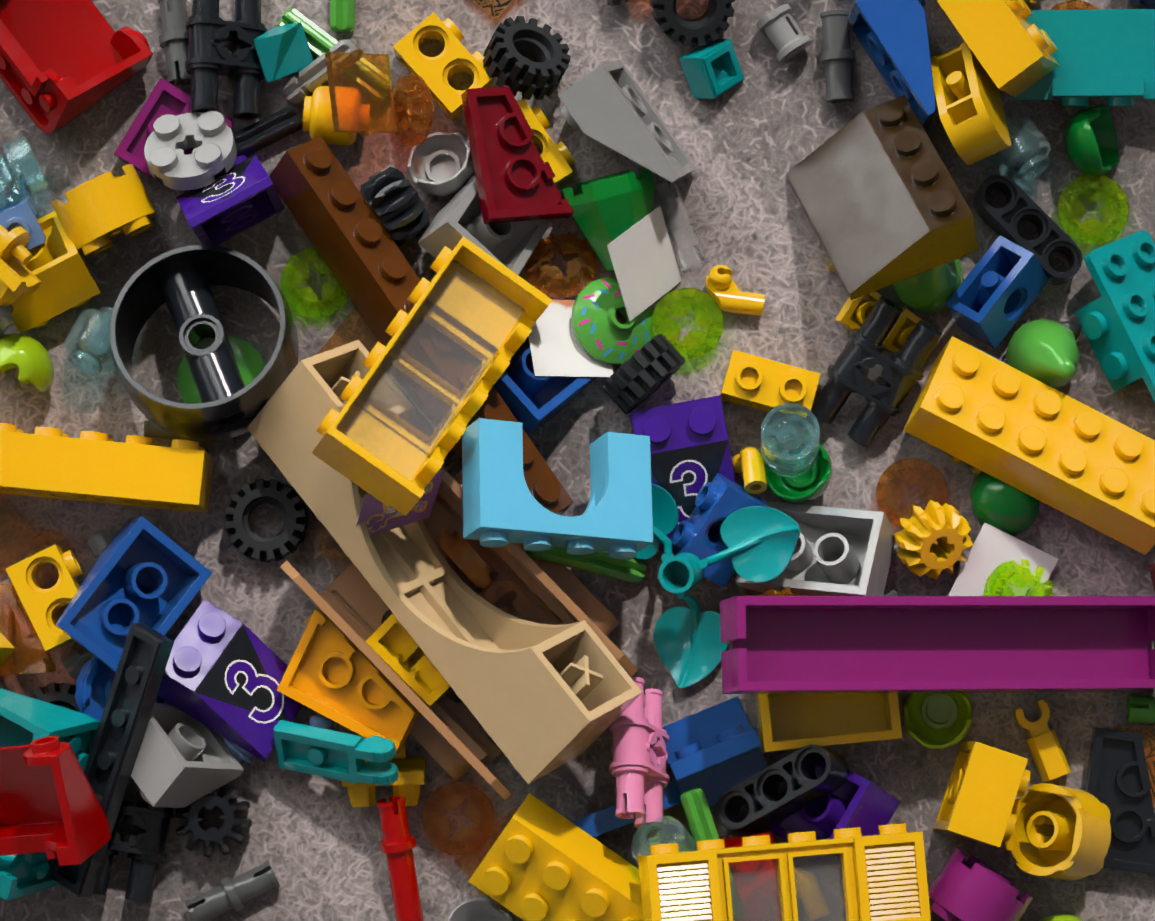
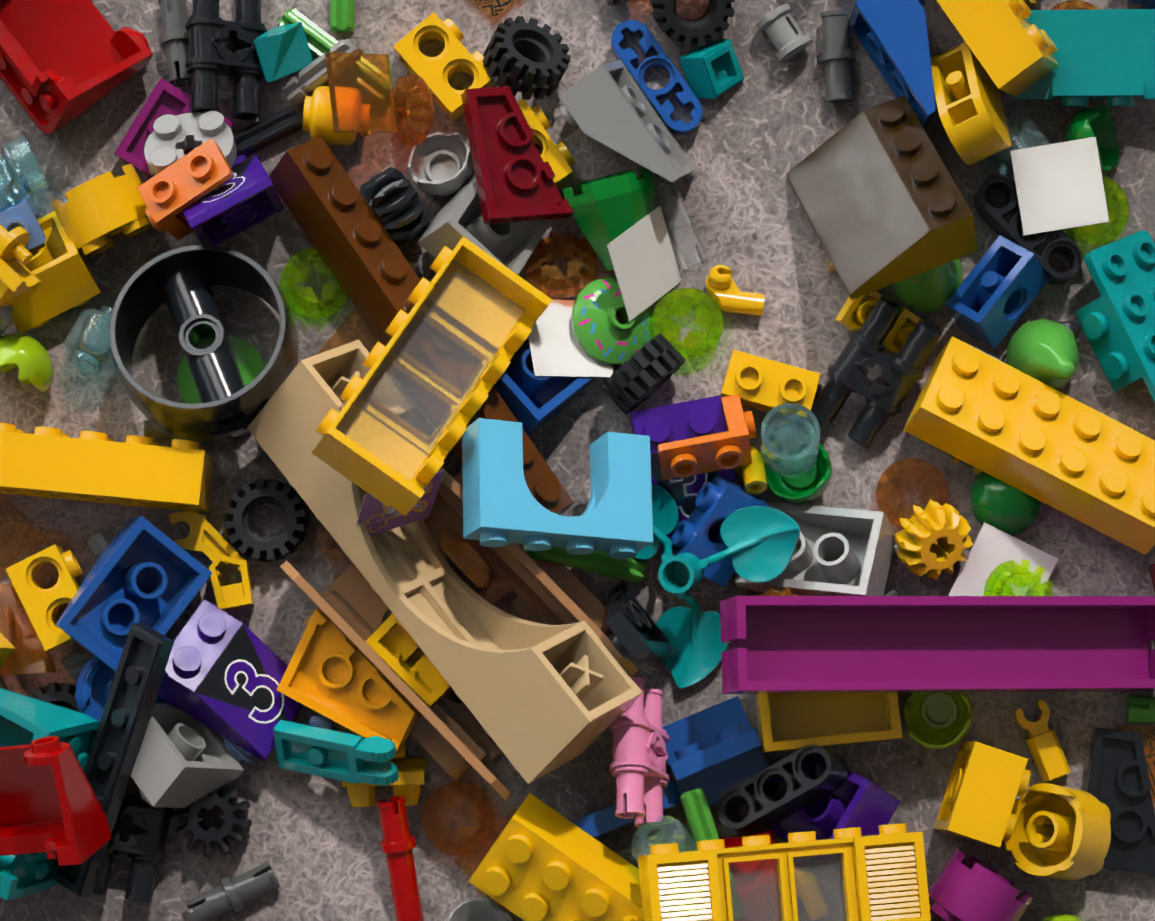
none -> orange bracket [137,139,233,241]
none -> yellow piece [169,510,255,611]
none -> black wing [605,580,677,662]
none -> blue beam [611,20,702,135]
none -> orange bracket [657,394,756,480]
none -> white sticker [1010,137,1109,235]

